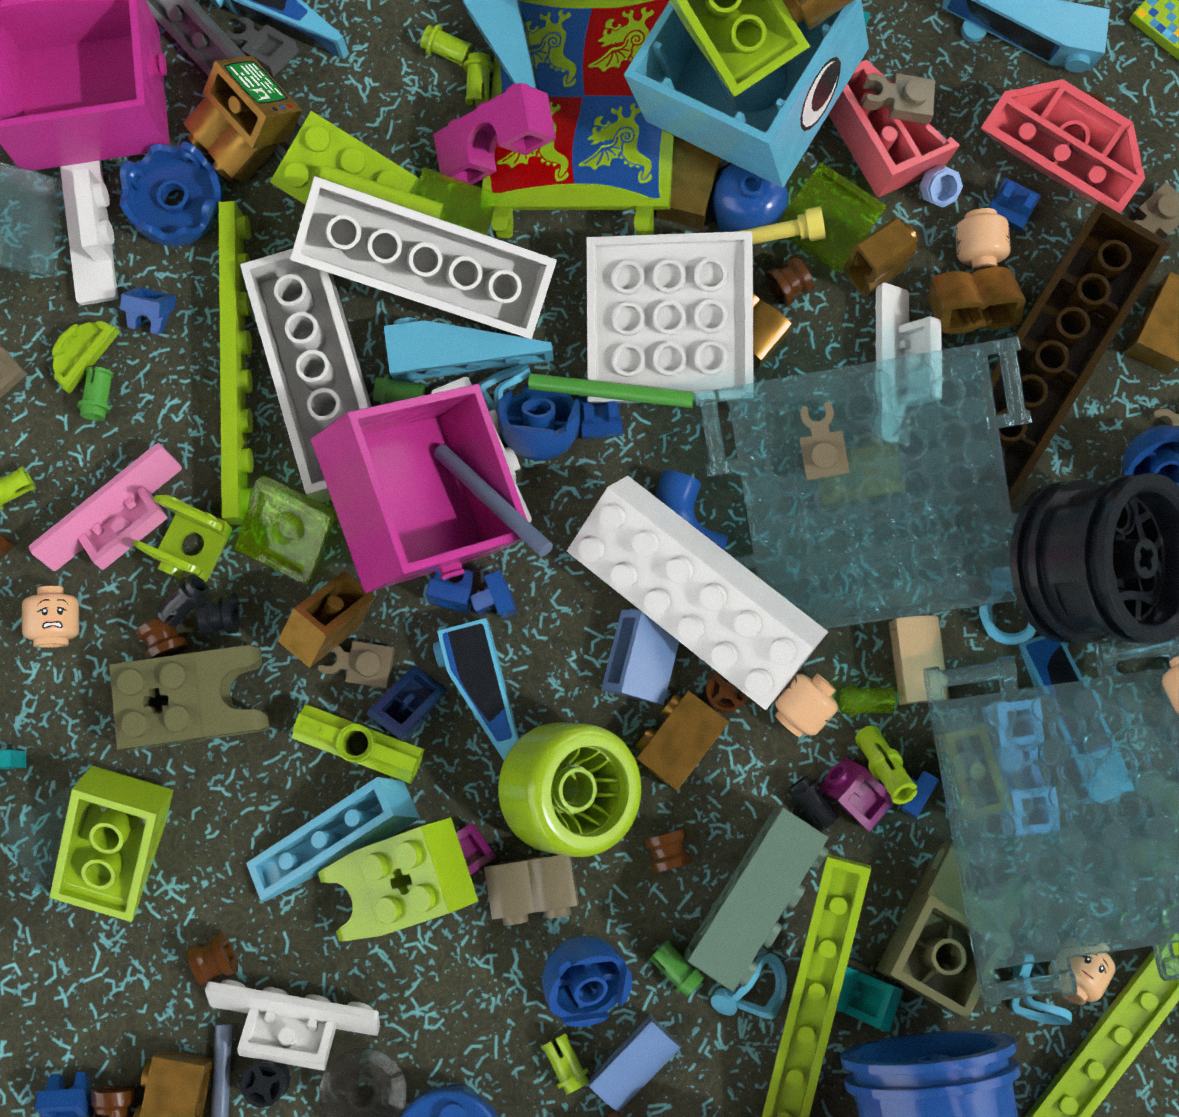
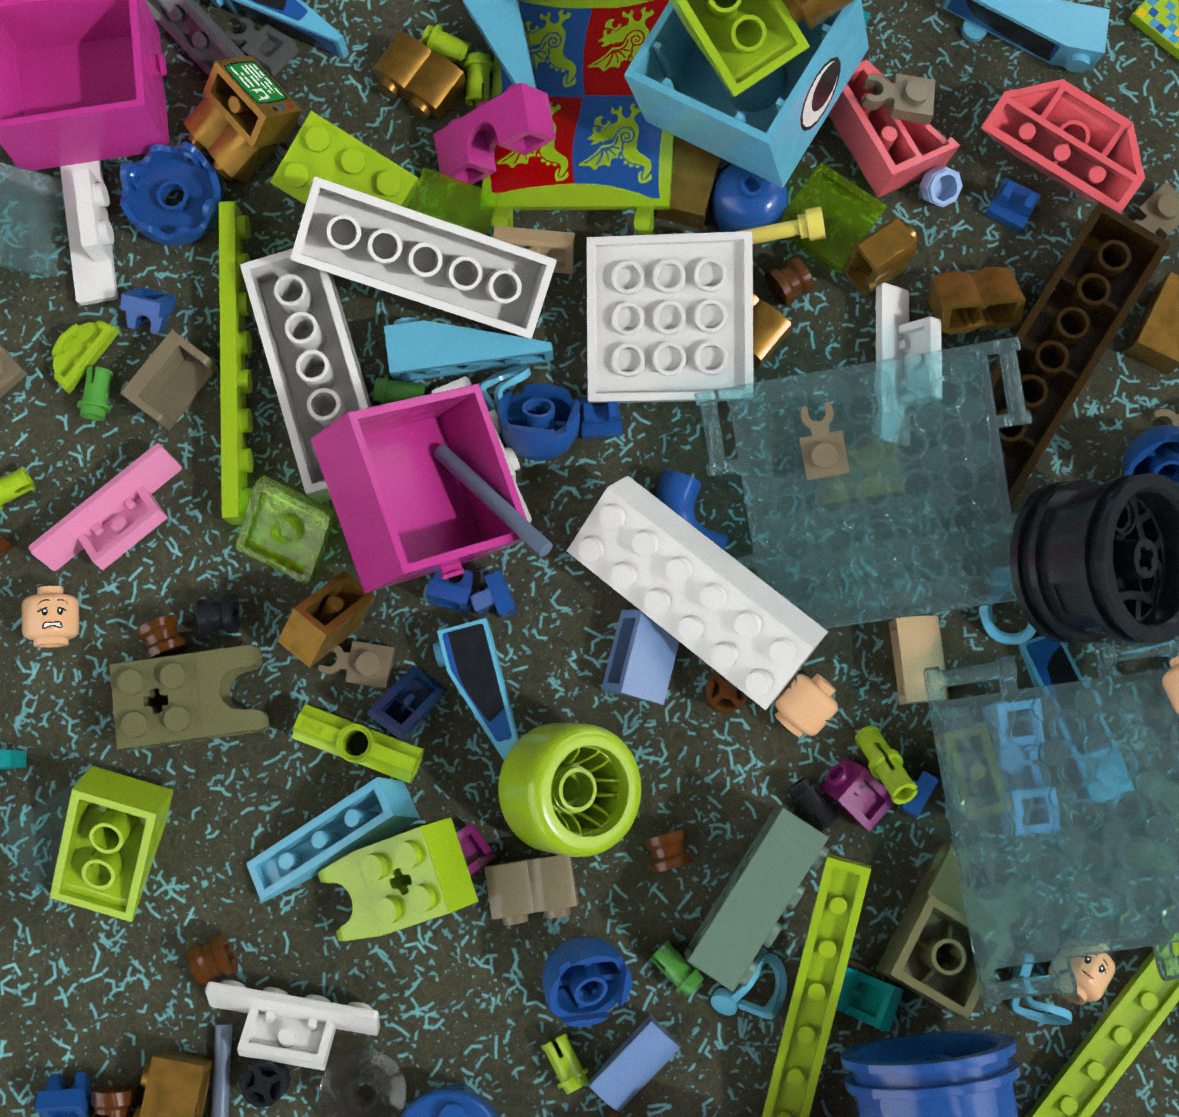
lime piece [133,495,232,582] -> none
black pin [156,575,209,627] -> none
lime bar [319,165,444,219] -> none
bright green bar [528,373,695,408] -> none
pearl gold brick [635,690,729,791] -> none
clear neon green pin [839,684,895,718] -> none
light nougat head [955,208,1011,272] -> none
none -> dark tan panel [120,330,219,431]
none -> pearl gold brick [373,31,467,121]
none -> tan plate [492,226,575,274]

